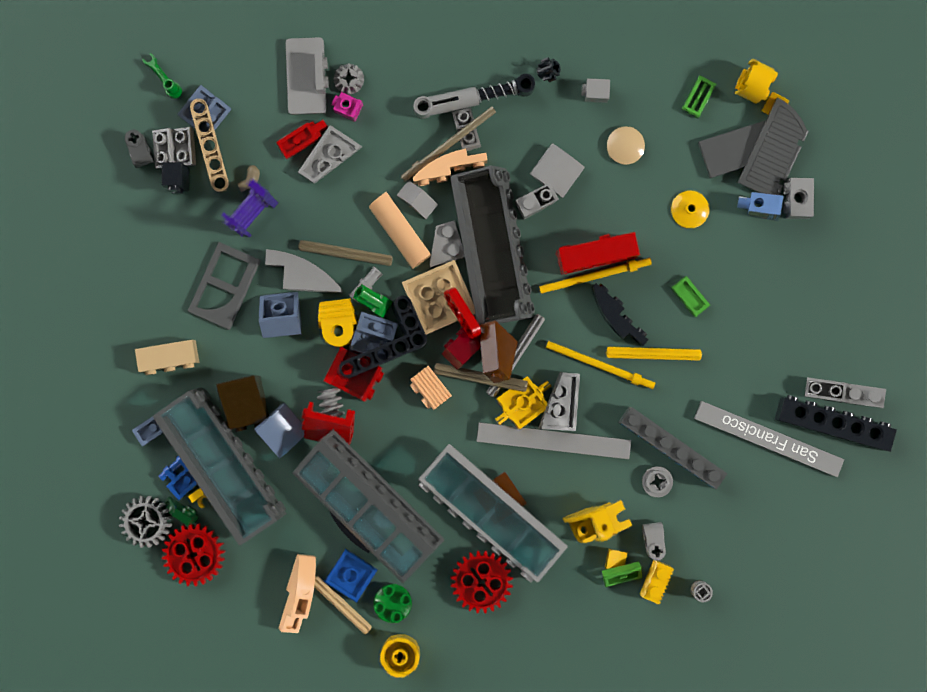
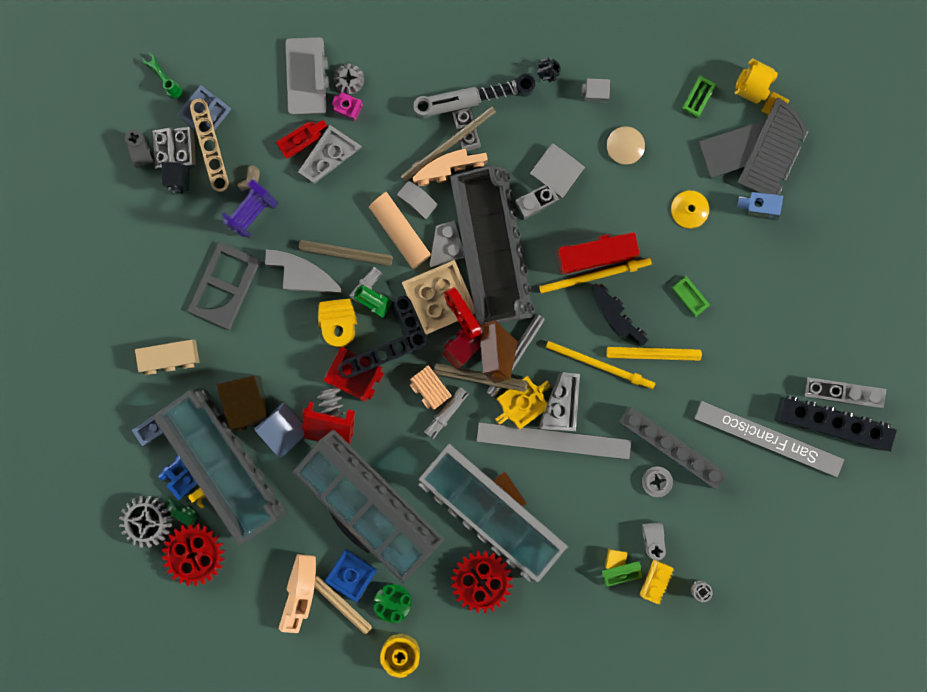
sand blue slope [259,292,301,338] -> none
sand blue slope [349,312,398,360] -> none
yellow piece [563,500,632,543] -> none
light grey brick [783,178,814,219] -> none
none -> light grey pin [424,387,469,439]

